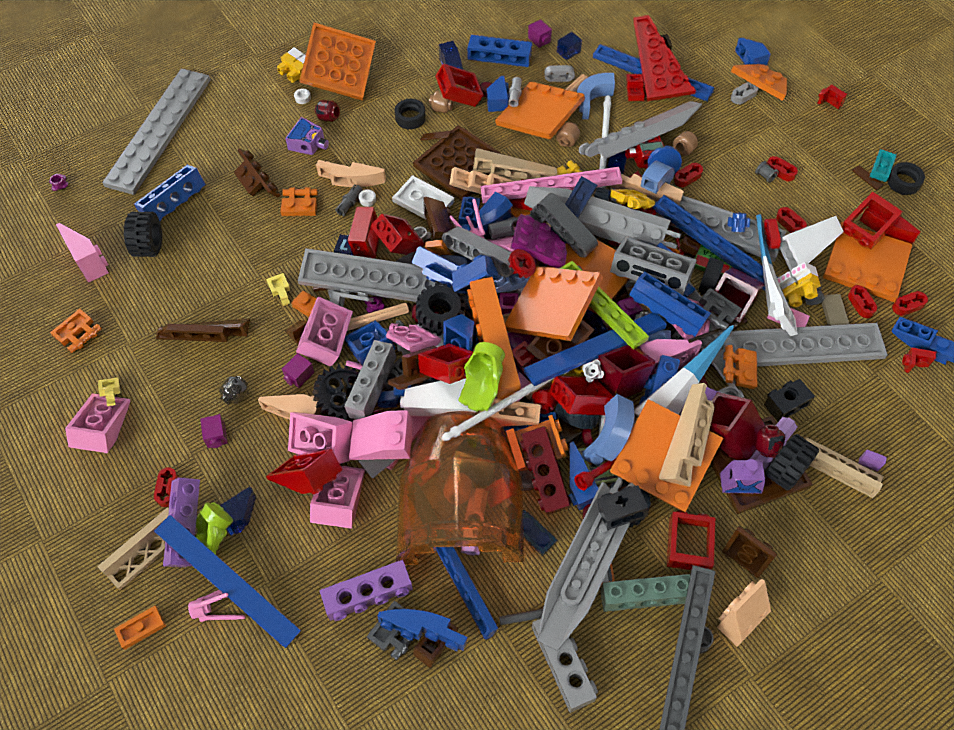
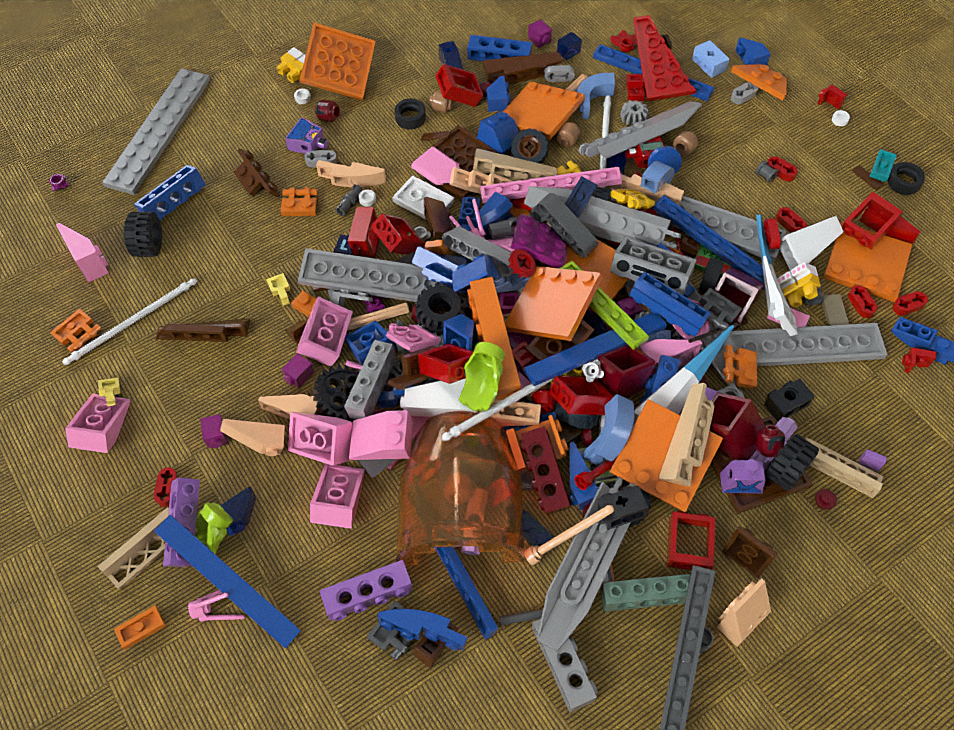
clear smoke head [219,375,249,405] -> none
red slope [266,449,342,495] -> none
light grey pin [508,77,522,107] -> none
red beam [674,163,703,187] -> none
blue gear [728,212,750,232] -> none
none -> white hose [63,278,197,365]
none -> light nougat slope [220,419,285,456]
none -> light grey beam [305,150,337,168]
none -> bright pink tile [411,147,459,185]
none -> blue slope [477,111,519,154]
none -> reddish brown wedge [483,52,563,85]
none -> black wheel [511,128,549,164]
none -> light nougat piece [524,505,614,565]
none -> red plate [610,30,637,52]
none -> light grey gear [620,100,649,126]
none -> light blue brick [692,40,729,78]
none -> dark red plate [815,489,837,510]
none -> white tile [832,110,850,126]

